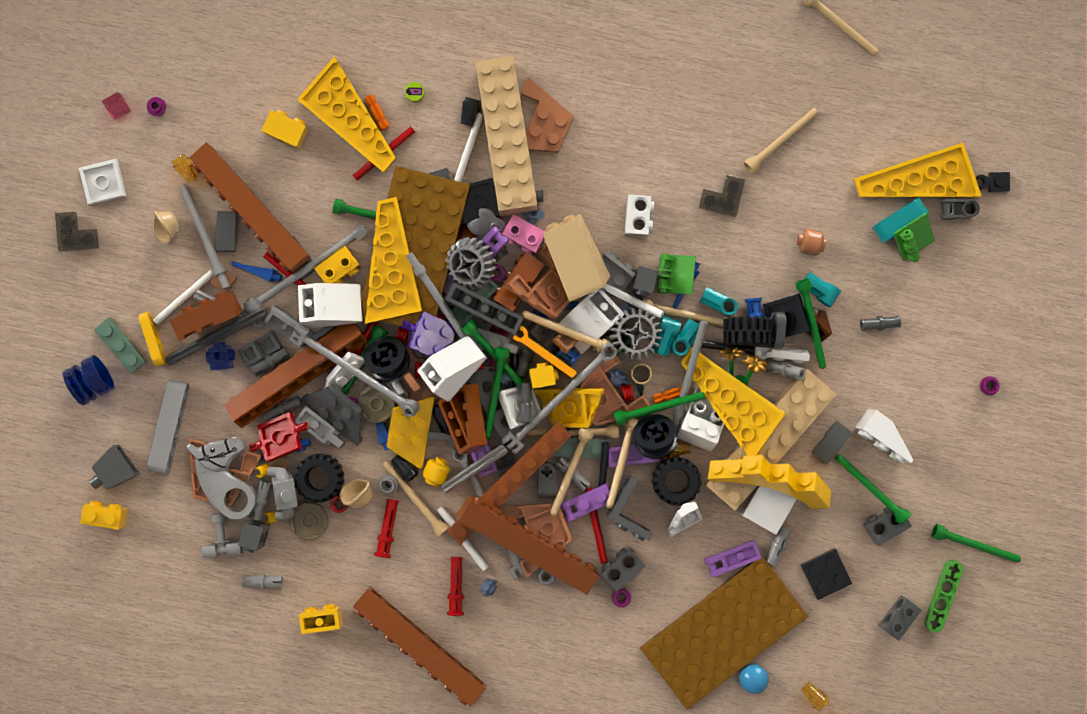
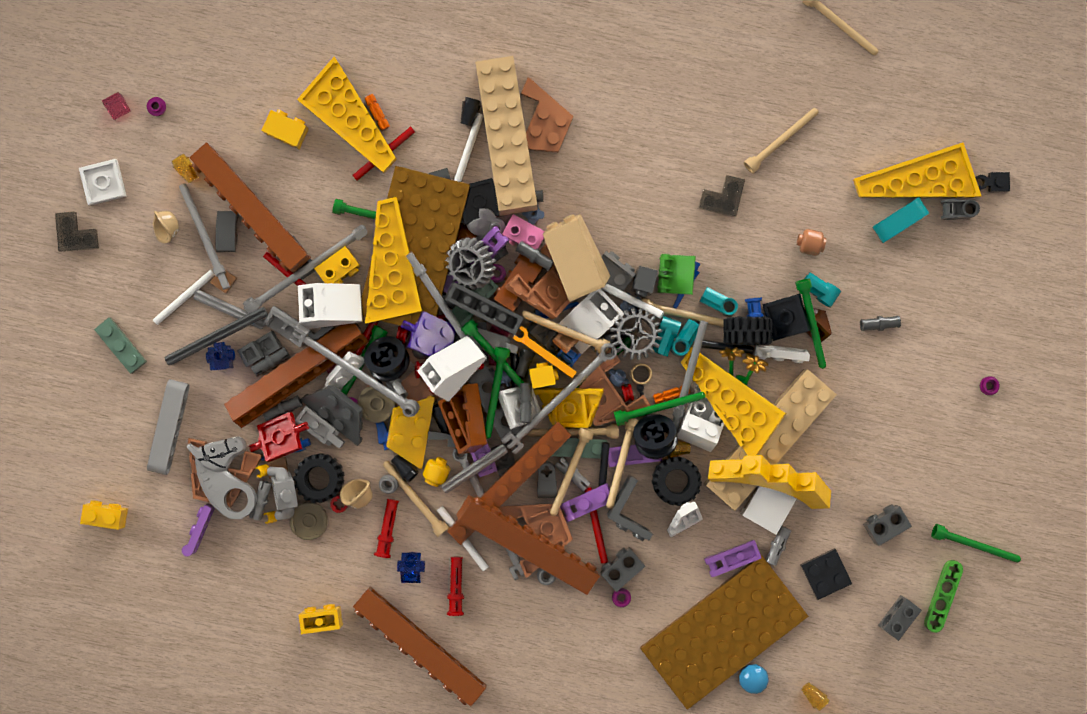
clear blue wheel [62,355,115,406] -> none
dark grey torso [89,444,140,489] -> none
yellow beam [139,311,167,367] -> none
dark orange wedge [169,290,243,342] -> none
light grey bar [202,513,244,558] -> none
blue piece [231,262,282,283] -> none
dark grey brick [238,519,270,553] -> none
light grey pin [242,574,283,589] -> none
nougat tile [404,372,422,392] -> none
lime tile [405,82,424,102] -> none
sand blue plate [480,578,497,597] -> none
white brick [624,194,654,236] -> none
light grey pin [766,360,806,380] -> none
dark grey beam [769,312,786,349] -> none
dark grey slope [812,421,852,464] -> none
green piece [836,454,912,525] -> none
white slope [855,409,913,463] -> none
bright green hinge [893,213,935,262] -> none
none -> medium lavender plate [181,504,215,556]
none -> clear blue brick [397,552,425,583]
none -> dark grey pin [516,241,554,271]

